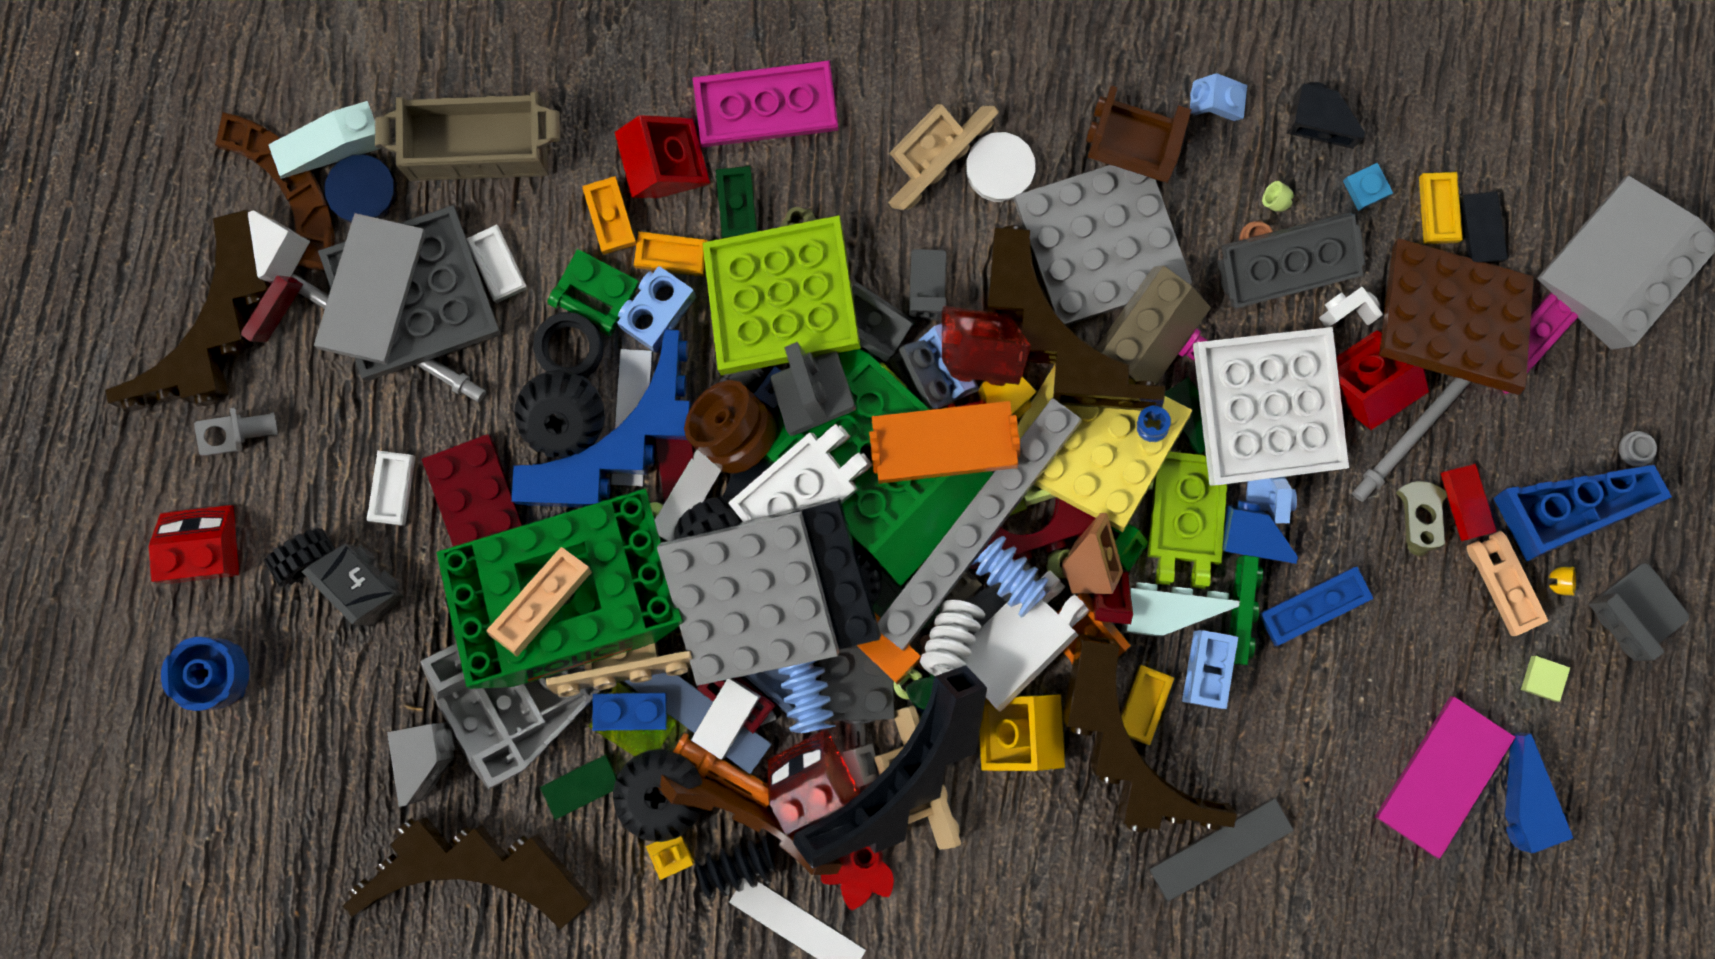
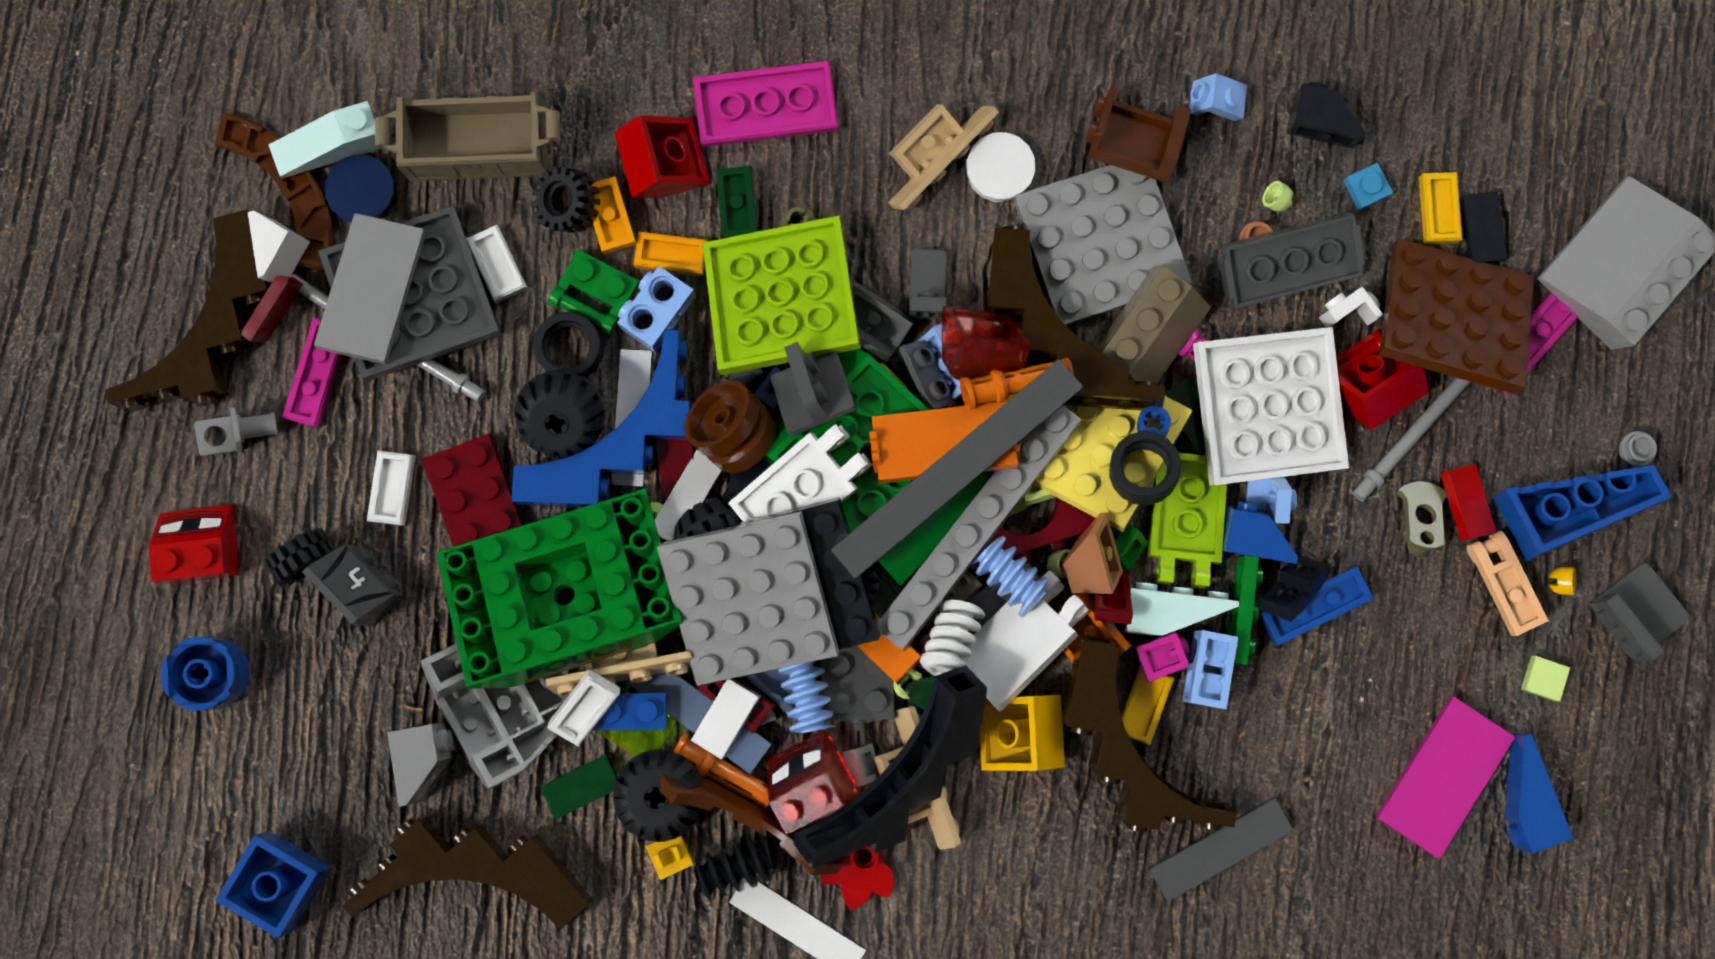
light nougat plate [486,547,592,657] -> none
none -> blue brick [215,831,331,939]
none -> dark pink tile [282,317,342,429]
none -> black tyre [532,167,600,233]
none -> white tile [547,669,620,746]
none -> dark grey tile [831,359,1083,579]
none -> orange pin [960,357,1074,410]
none -> black tyre [1109,431,1181,506]
none -> dark pink bracket [1134,632,1191,682]
none -> black slope [1259,555,1331,622]

